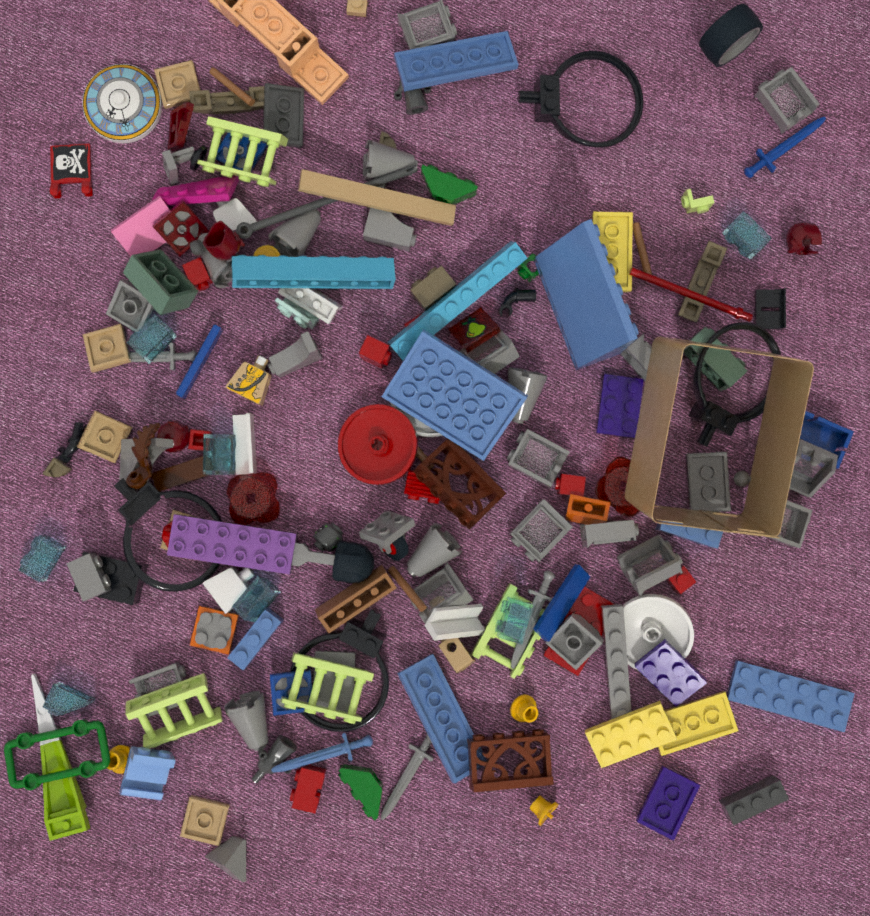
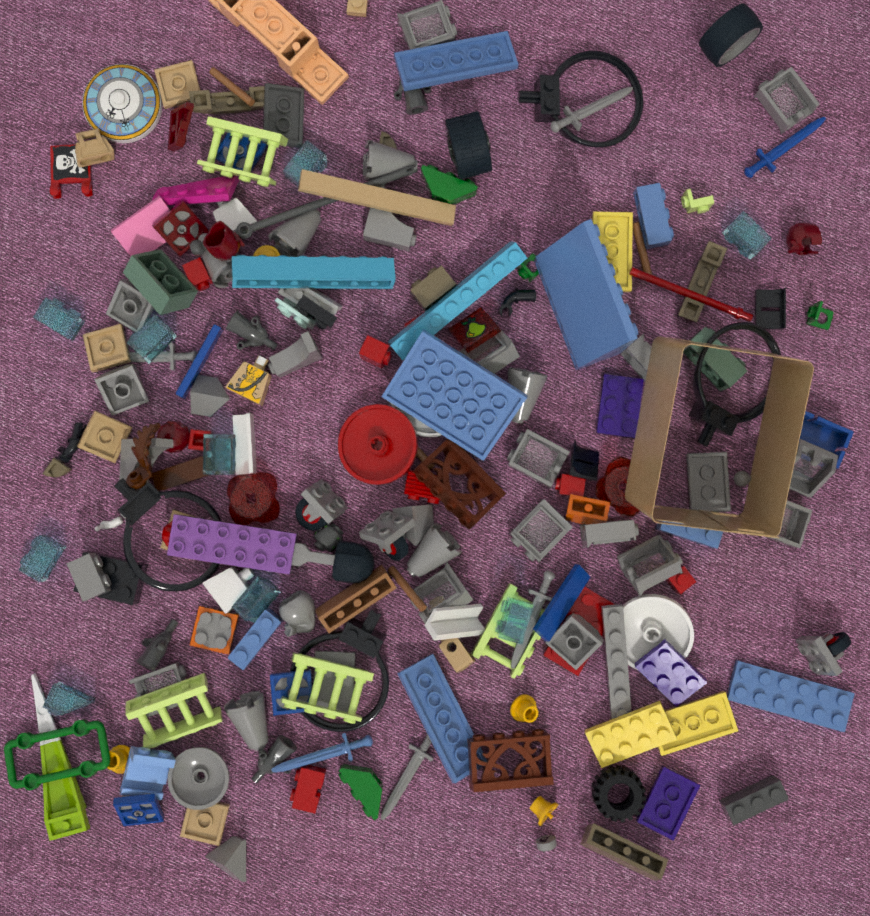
light grey piece [162,145,208,185] -> none
none -> clear light blue brick [33,297,85,341]
none -> tan piece [75,128,115,167]
none -> light grey slope [95,364,150,416]
none -> white piece [95,517,123,531]
none -> blue piece [113,793,164,826]
none -> dark grey piece [136,619,178,671]
none -> light grey dish [167,747,230,810]
none -> light grey slope [190,375,230,417]
none -> dark grey piece [225,310,278,351]
none -> light grey piece [279,590,316,637]
none -> clear light blue brick [283,140,327,187]
none -> light grey plate [295,479,348,531]
none -> black piece [296,295,337,331]
none -> light grey slope [392,504,434,546]
none -> black wheel [445,111,492,179]
none -> light grey tile [536,835,557,851]
none -> light grey sword [550,87,633,133]
none -> black piece [569,440,599,481]
none -> dark tan brick [580,823,668,881]
none -> black tyre [591,765,646,822]
none -> medium blue brick [633,183,674,249]
none -> light grey plate [795,632,851,676]
none -> green bracket [806,301,834,330]

